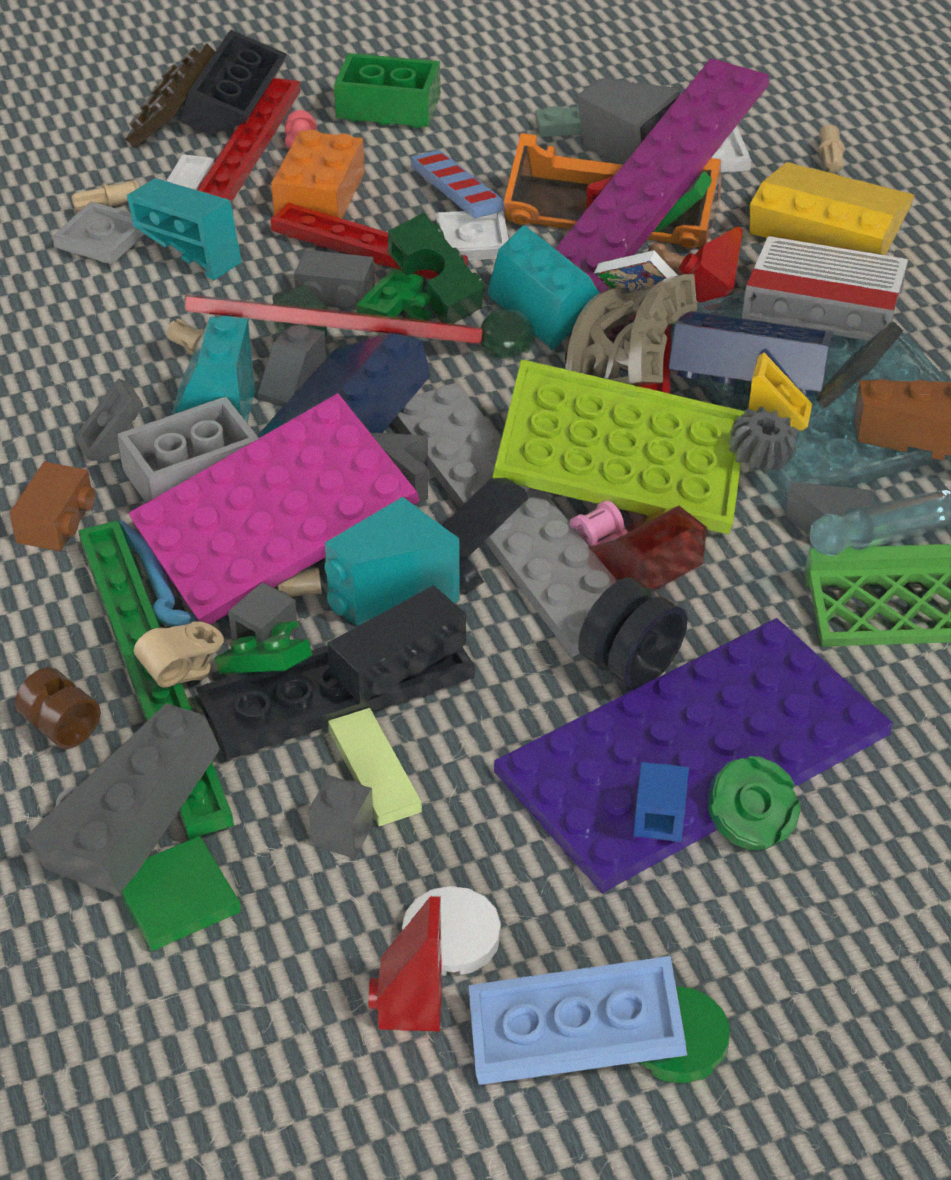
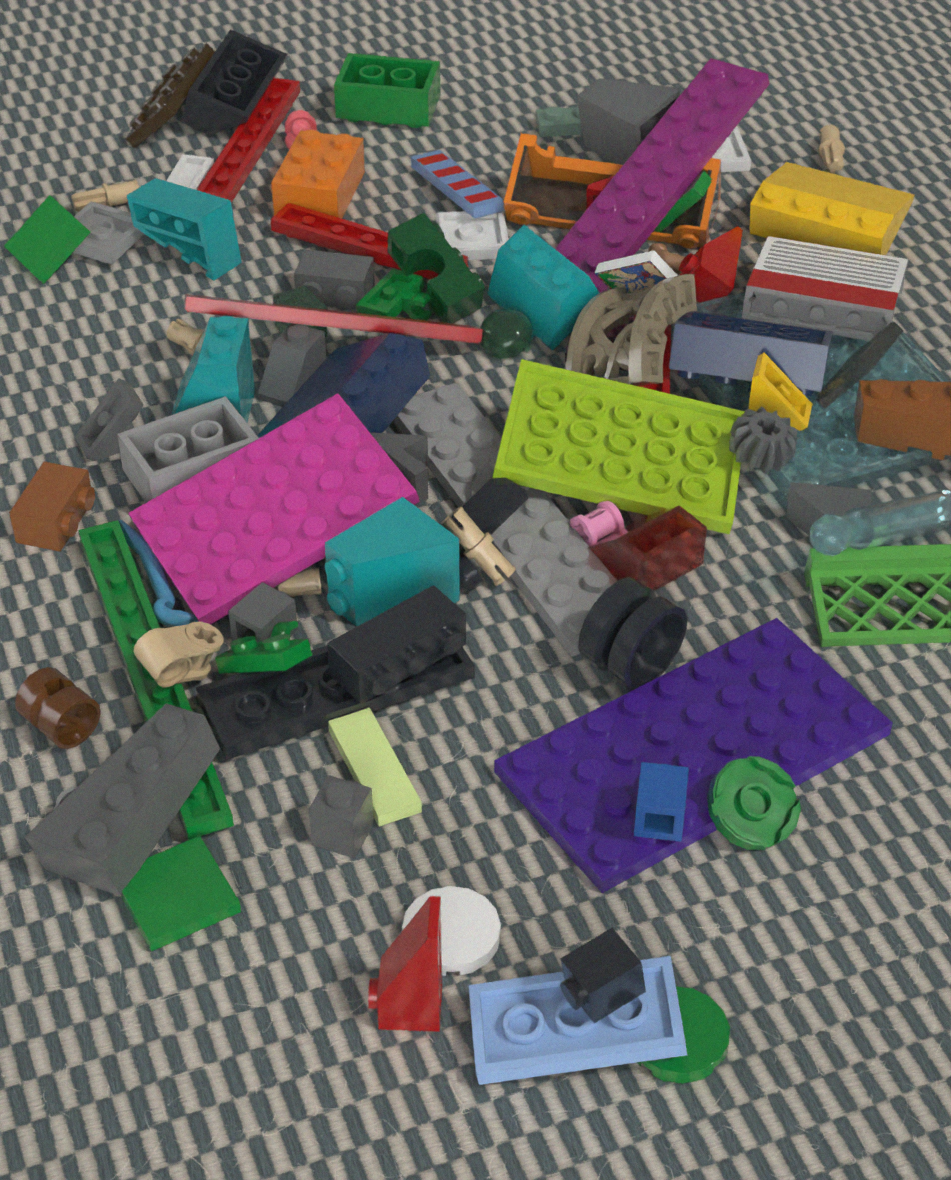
none -> green tile [4,195,90,284]
none -> tan pin [441,506,516,586]
none -> black brick [560,927,646,1024]

